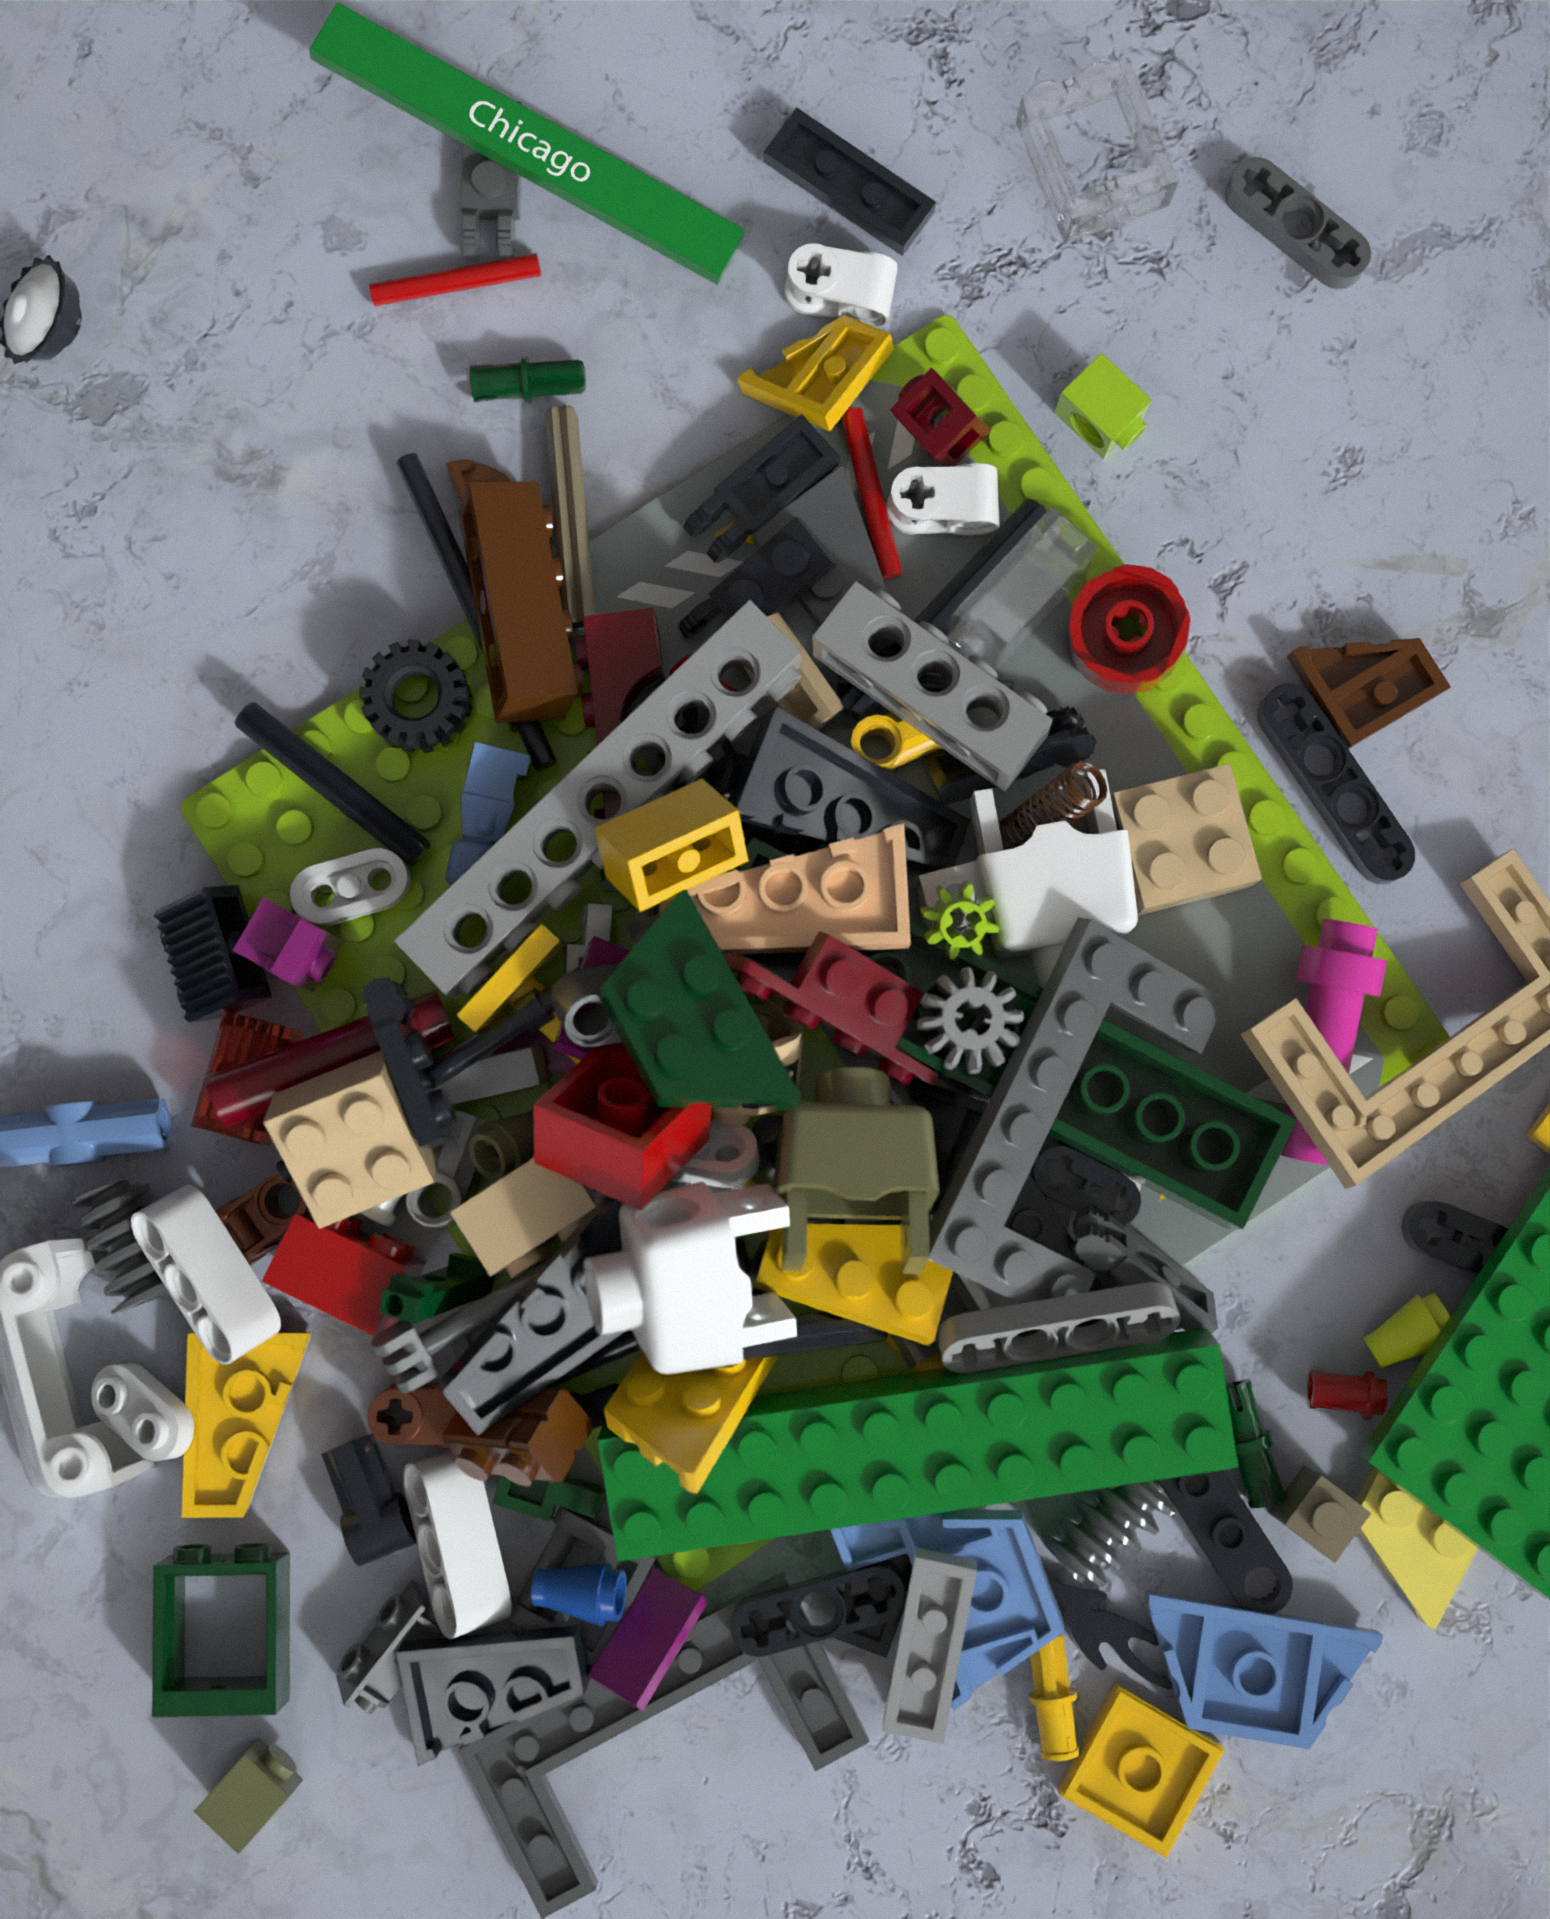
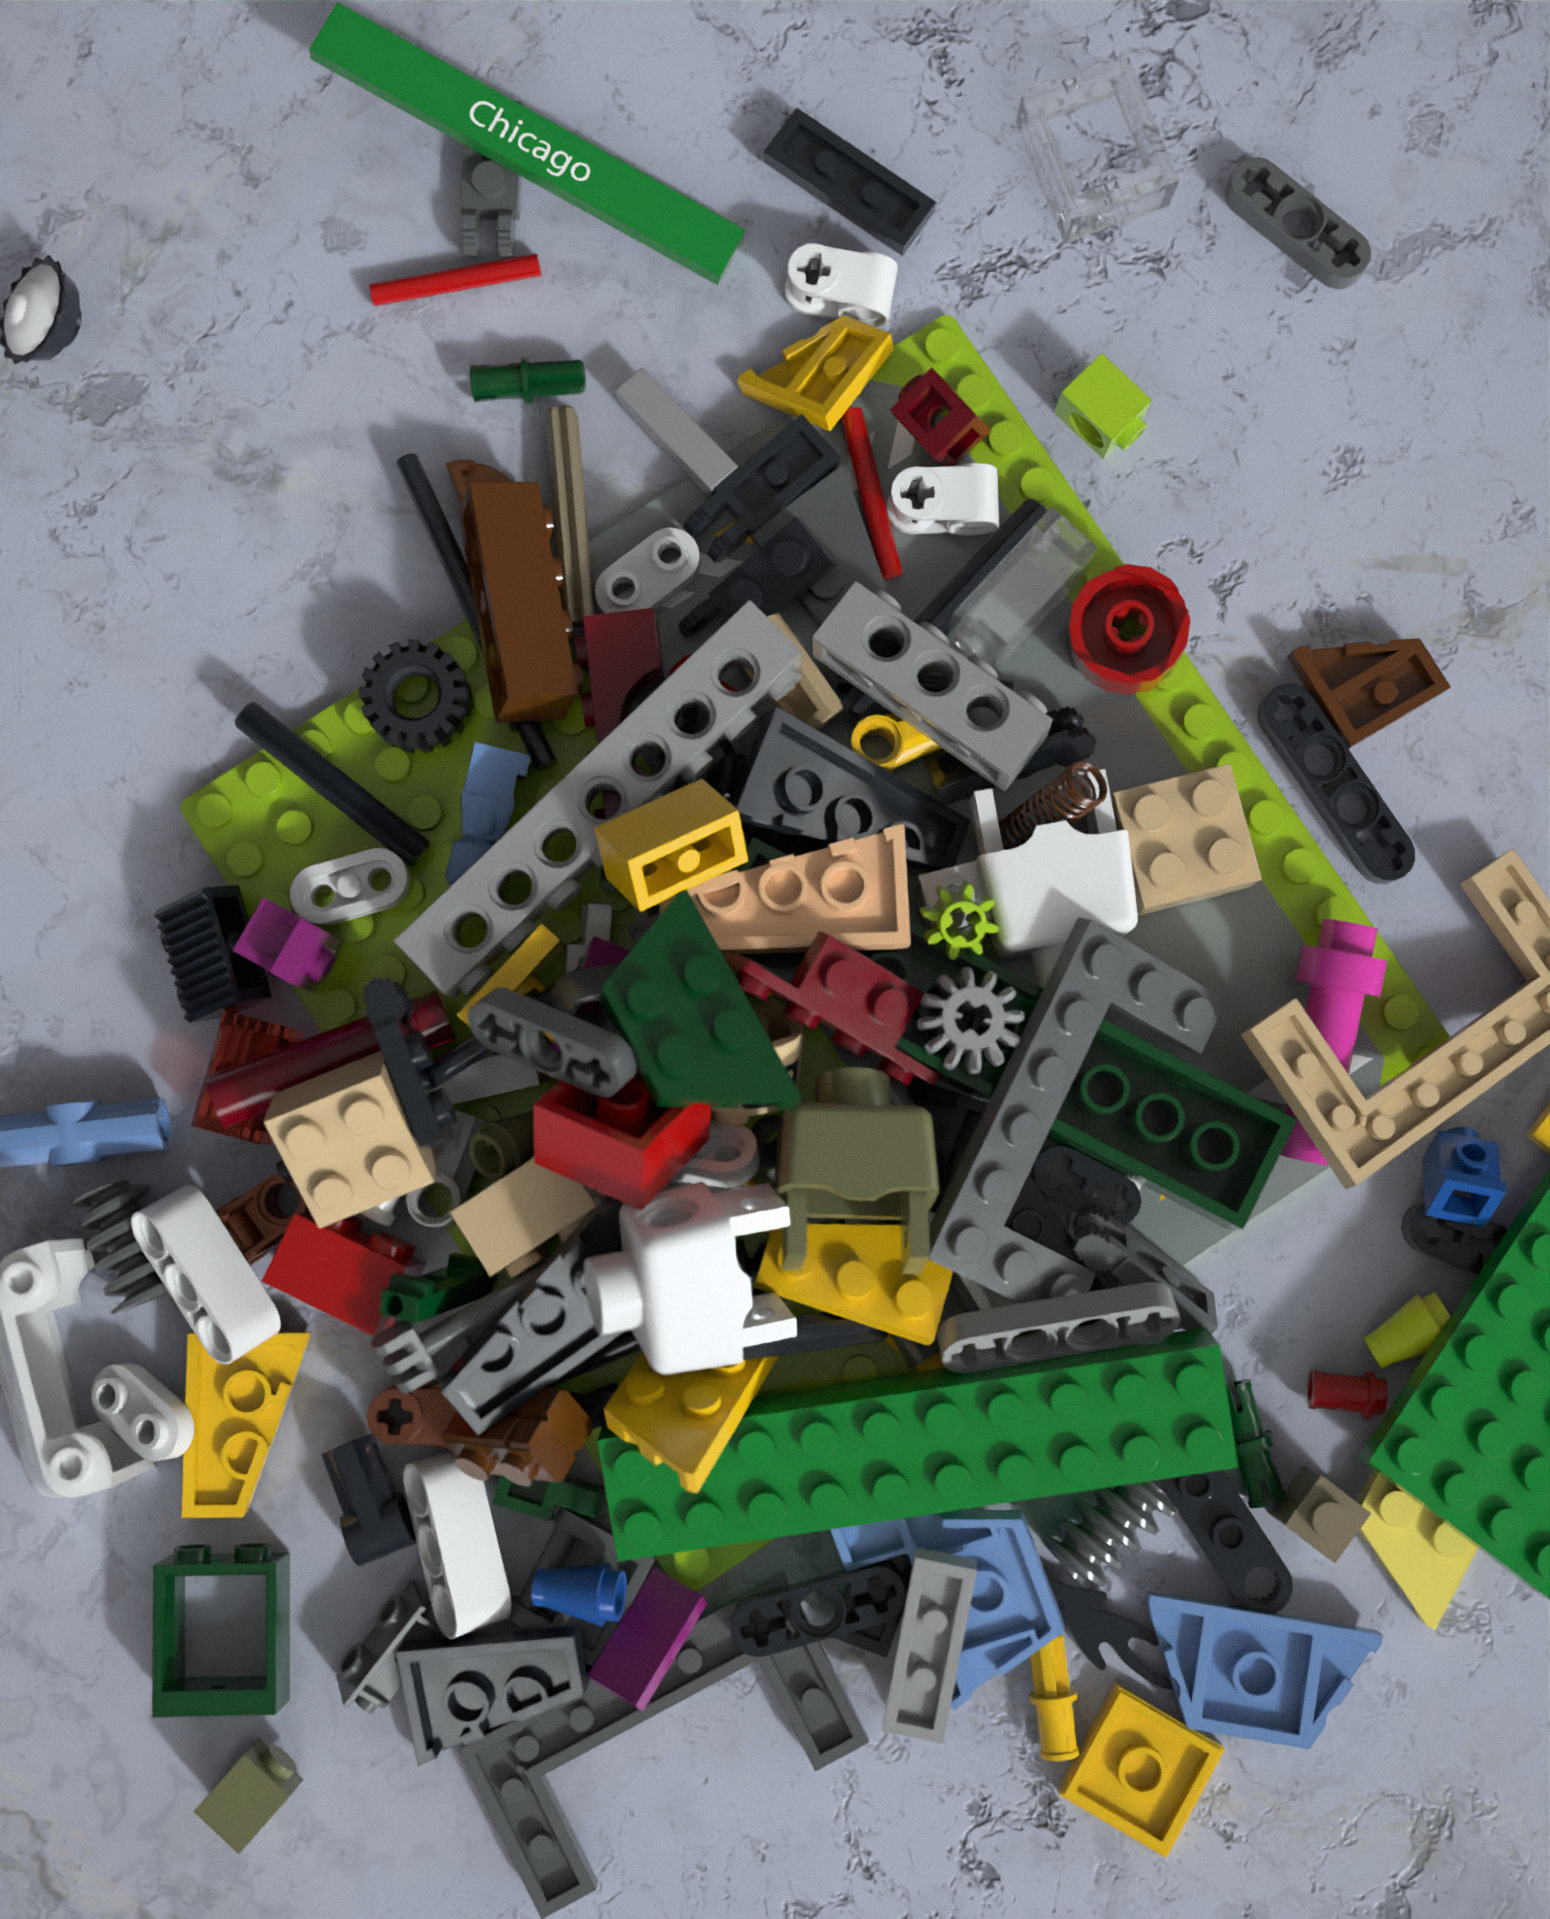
none -> dark grey beam [468,988,637,1097]
none -> white plate [595,528,700,614]
none -> light grey piece [615,367,738,498]
none -> blue brick [1422,1127,1507,1227]

